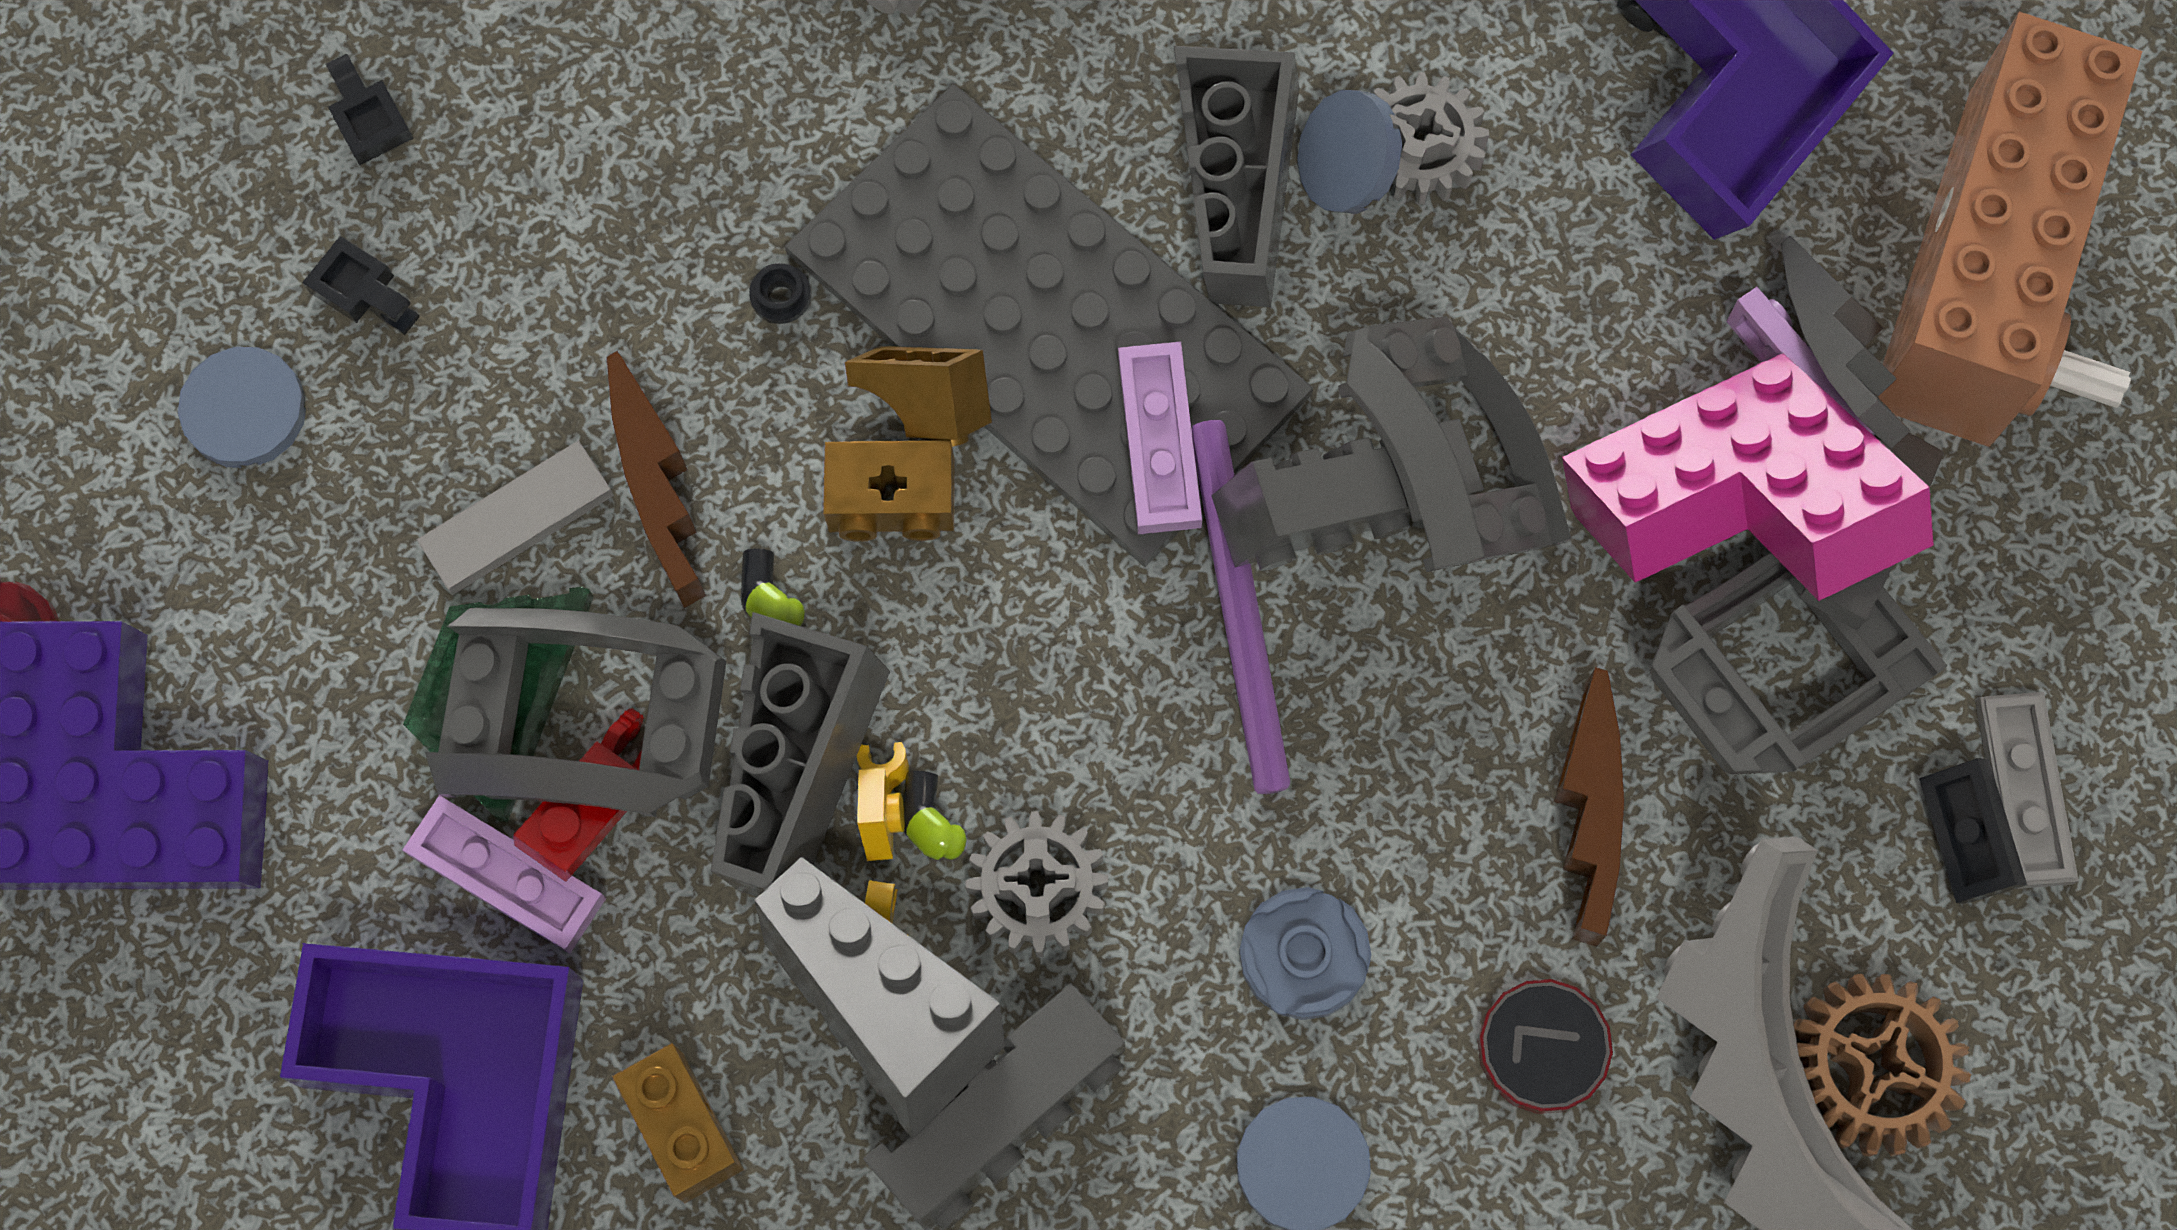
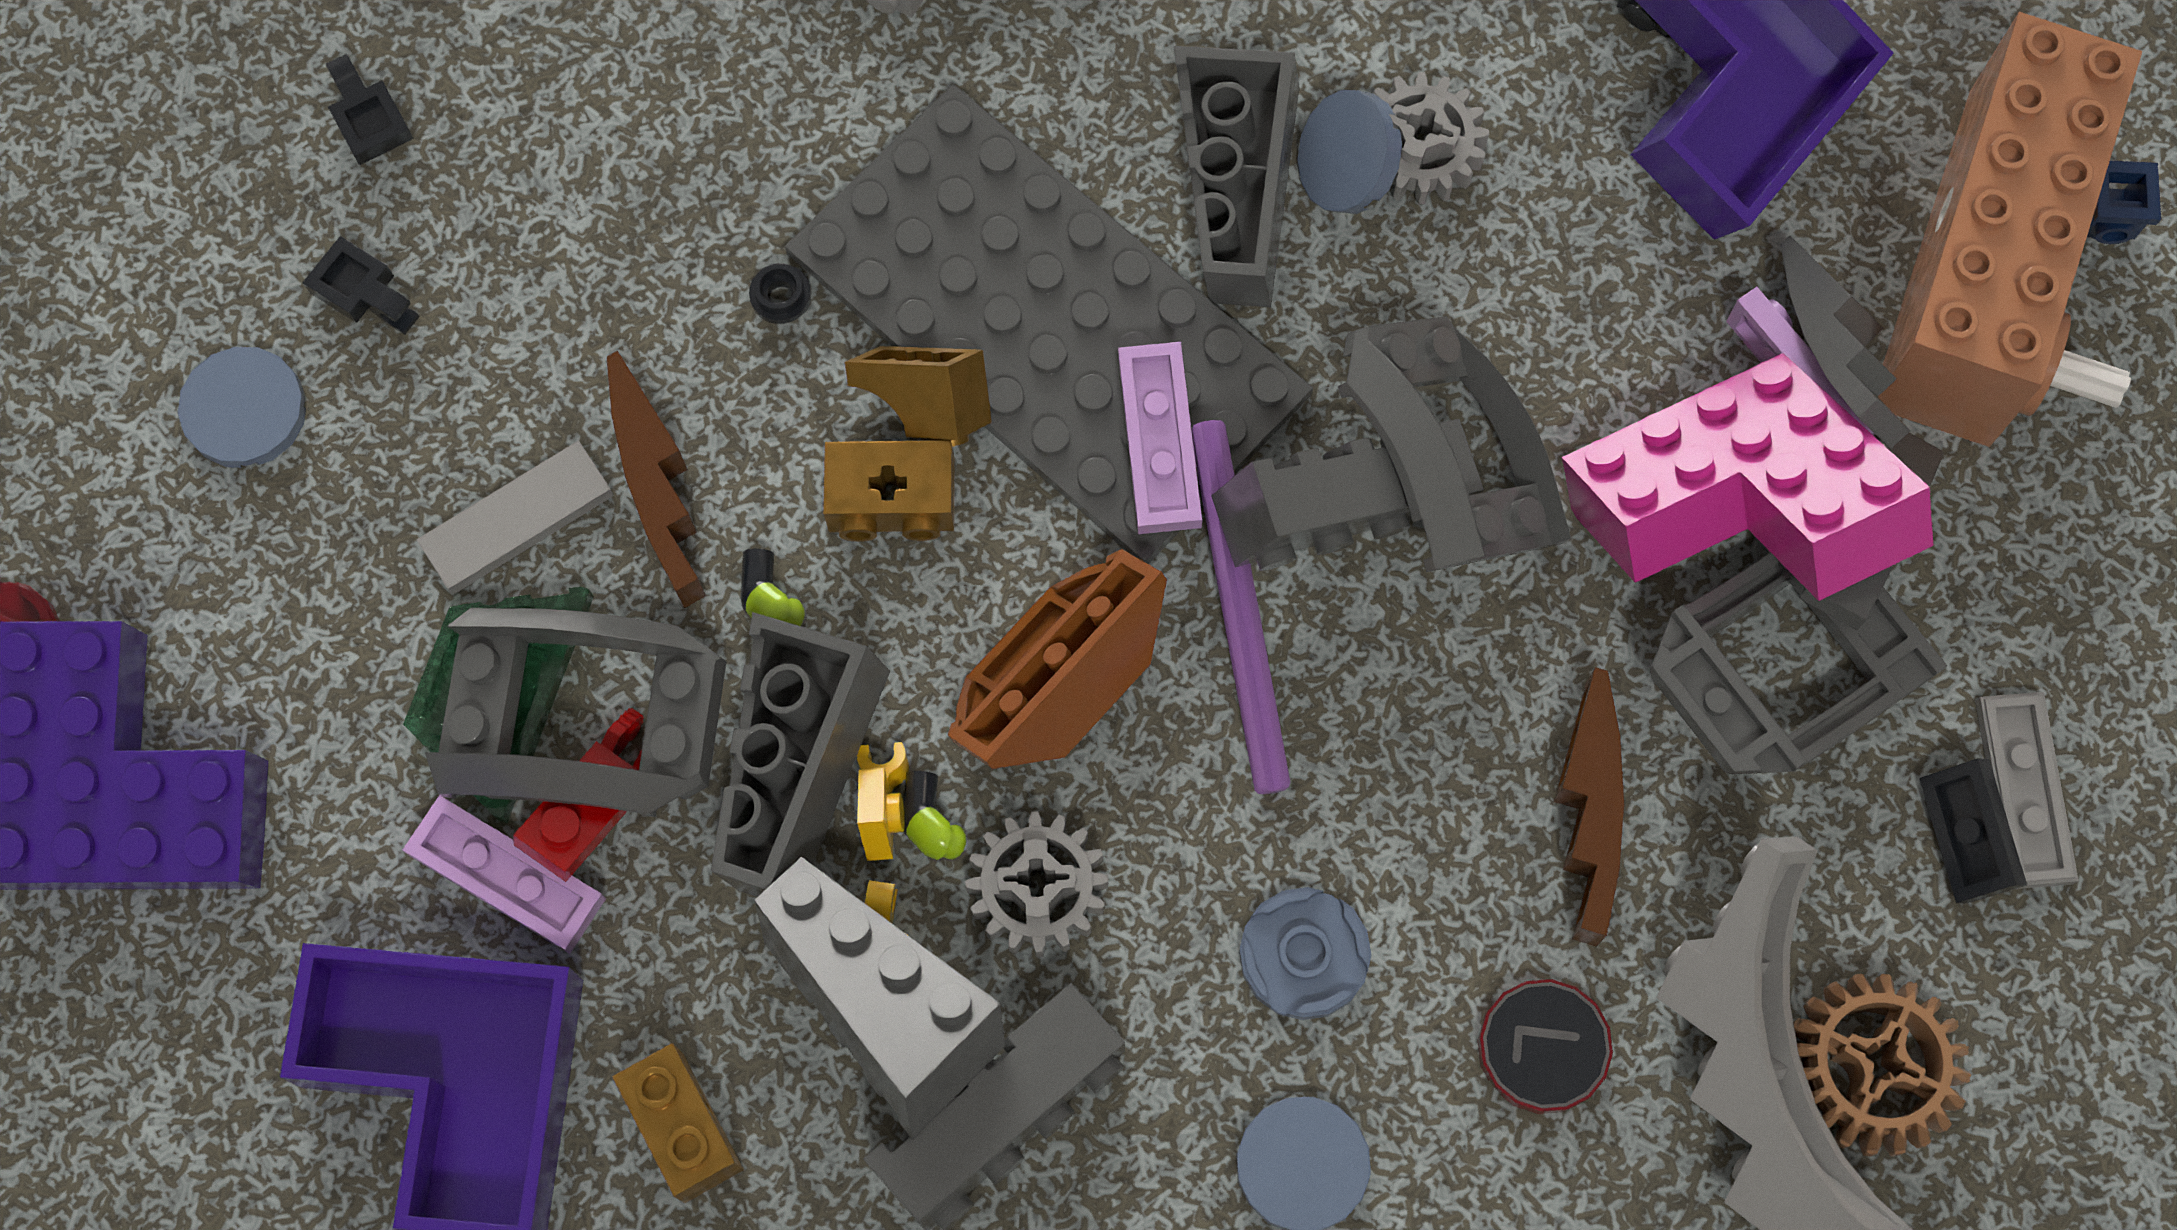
none -> dark orange wedge [948,549,1167,769]
none -> dark blue brick [2087,160,2161,244]

